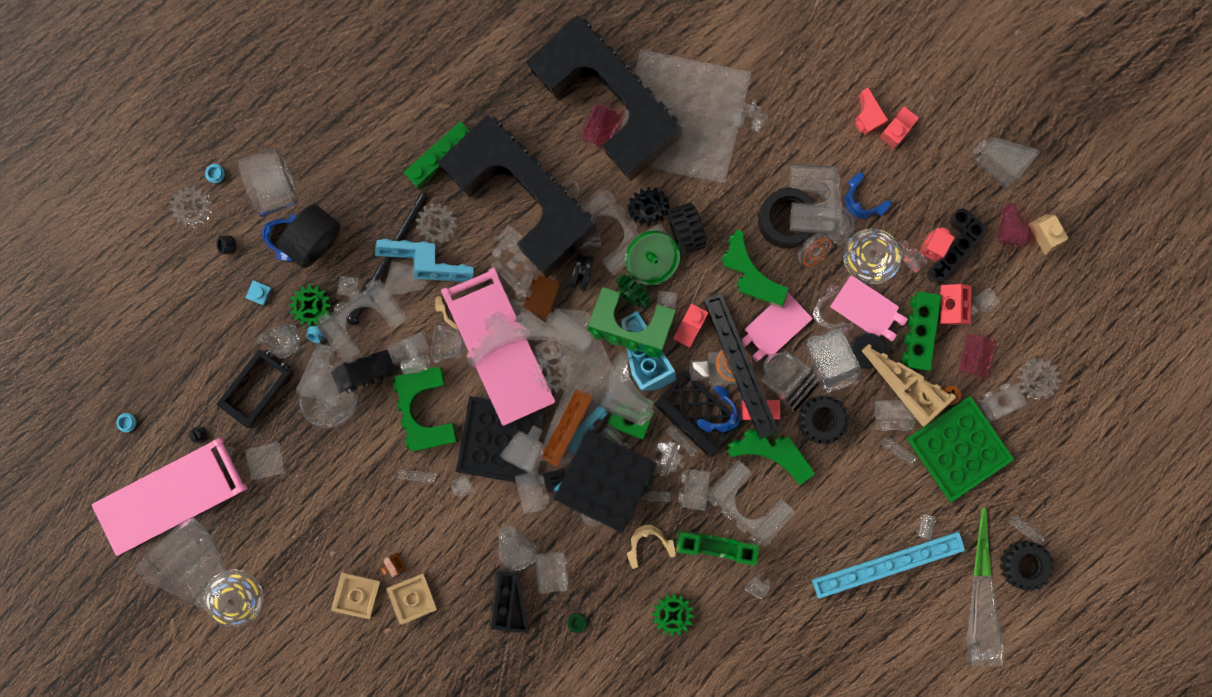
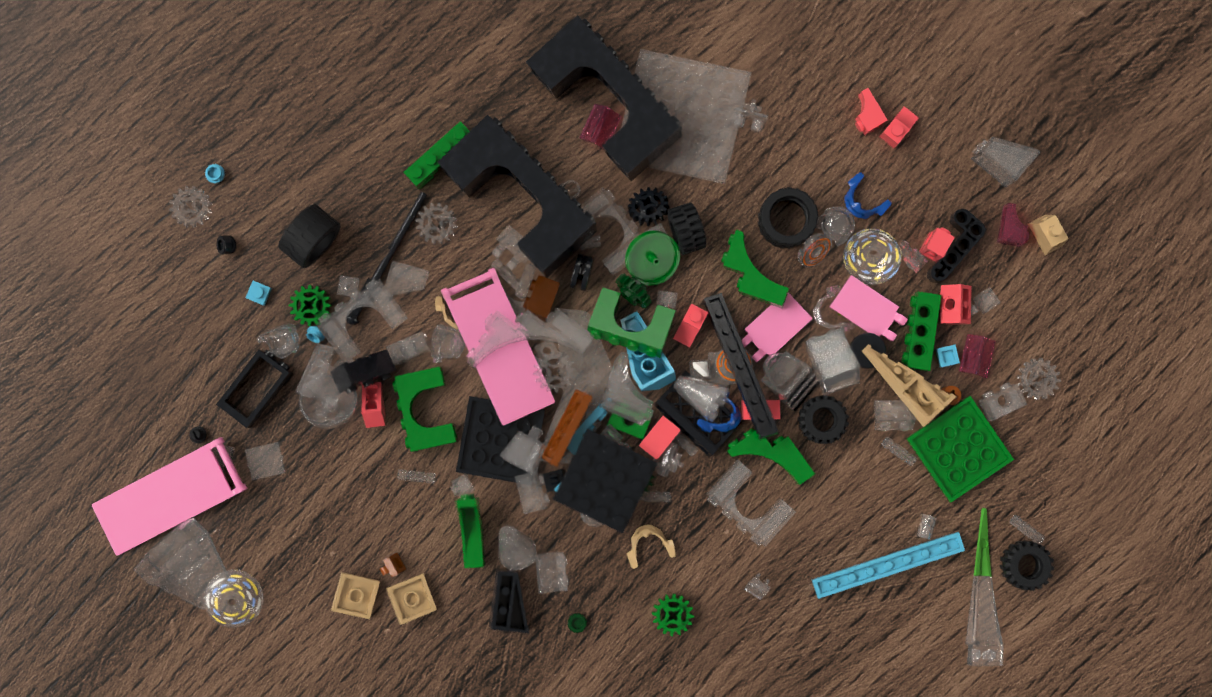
medium azure plate [116,413,137,432] -> none
clear piece [238,148,299,217] -> none
blue helmet [262,214,296,262] -> none
medium azure bracket [375,239,473,282] -> none
clear piece [400,341,430,374] -> none
green arch [675,529,759,566] -> none
clear bracket [678,469,710,511] -> none
clear arch [788,163,843,234] -> none
none -> coral arch [362,382,385,428]
none -> green arch [456,494,485,568]
none -> coral panel [639,416,681,460]
none -> clear cone [674,375,730,422]
none -> medium azure plate [935,345,960,368]

